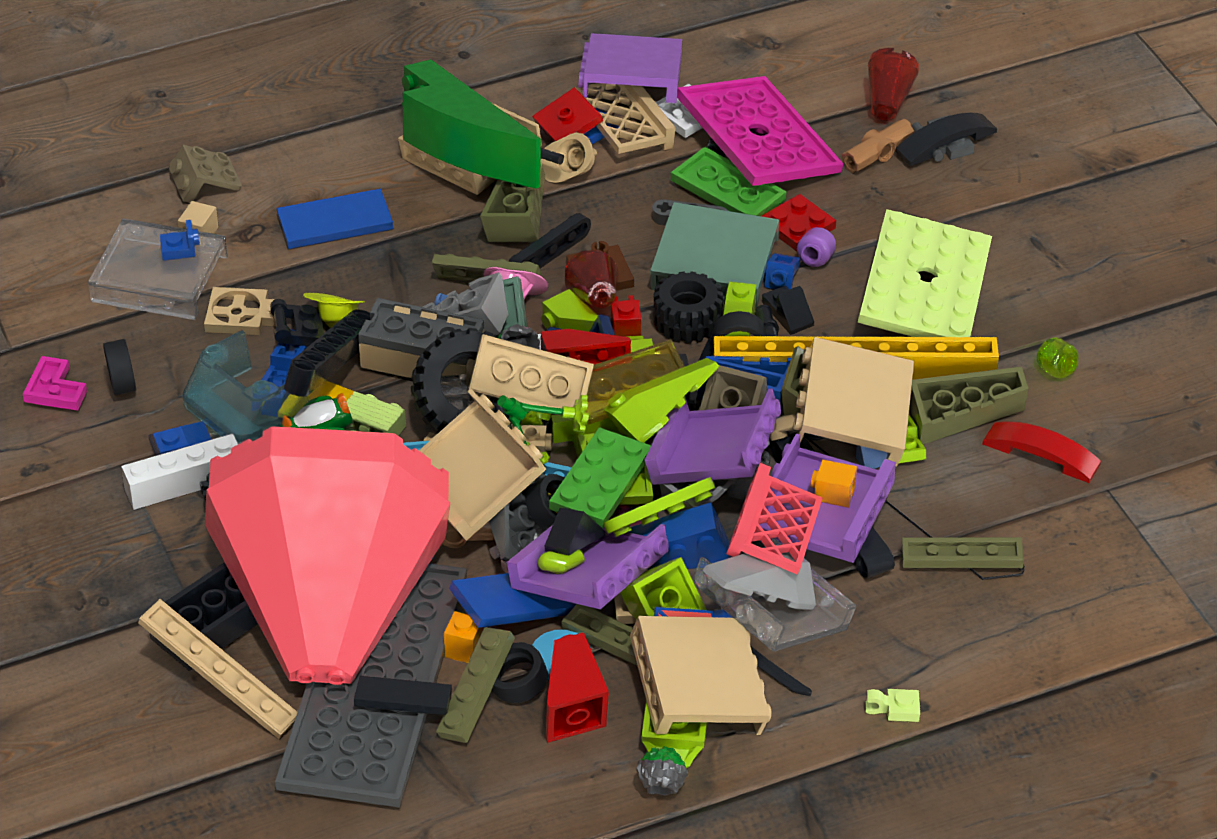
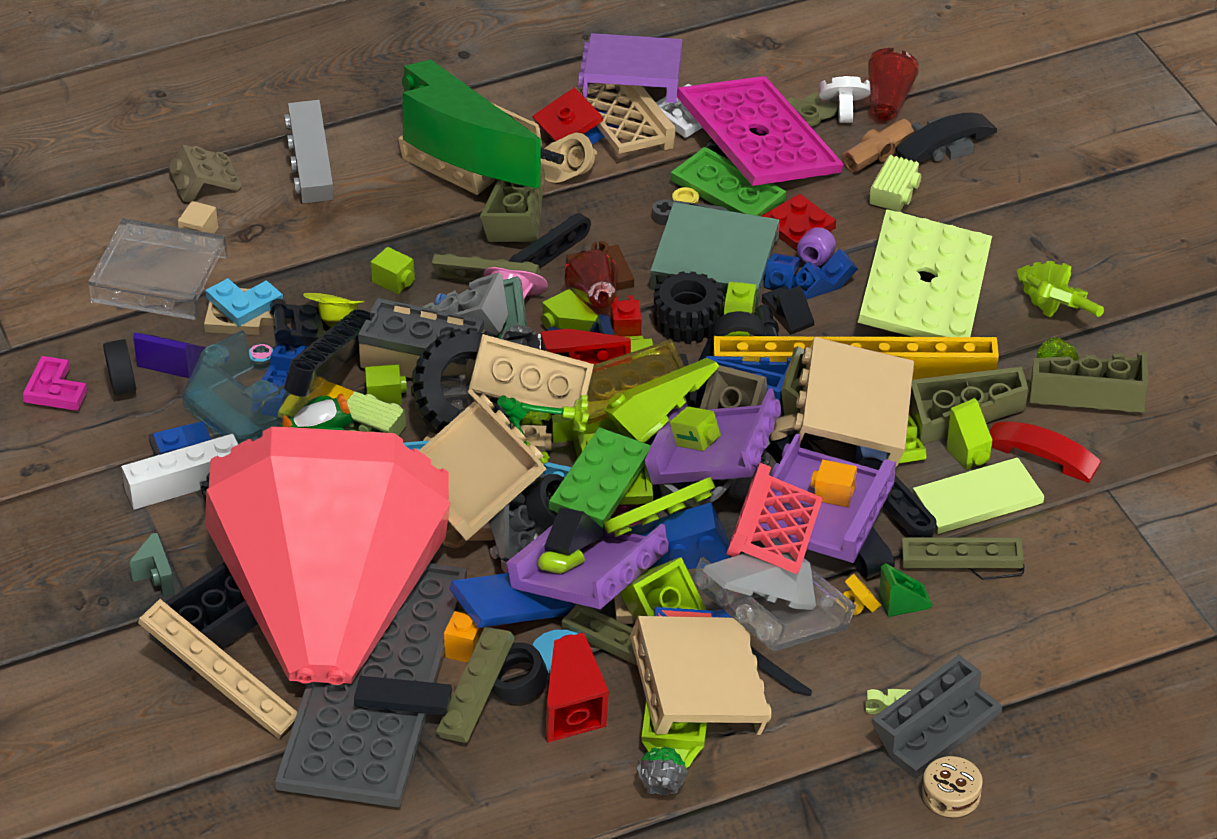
blue bracket [160,220,200,260] -> none
blue tile [277,188,394,249] -> none
none -> sand green slope [130,533,175,597]
none -> dark purple slope [133,332,206,378]
none -> medium azure plate [205,278,283,327]
none -> tile [247,343,274,370]
none -> light grey wedge [284,100,334,204]
none -> lime brick [365,364,407,405]
none -> lime brick [371,247,415,294]
none -> lime brick [670,406,721,451]
none -> light yellow tile [672,187,699,204]
none -> olive plate [787,93,838,127]
none -> blue slope [793,249,858,300]
none -> white tile [819,76,871,123]
none -> yellow tile [840,574,881,616]
none -> black plate [858,457,937,538]
none -> yellowish green brick [870,155,921,212]
none -> dark grey slope [872,654,1002,779]
none -> green slope [879,563,933,617]
none -> yellowish green tile [913,457,1044,534]
none -> tan head [922,756,983,817]
none -> lime slope [947,398,992,470]
none -> lime bar [1017,261,1104,317]
none -> olive wedge [1030,352,1148,412]

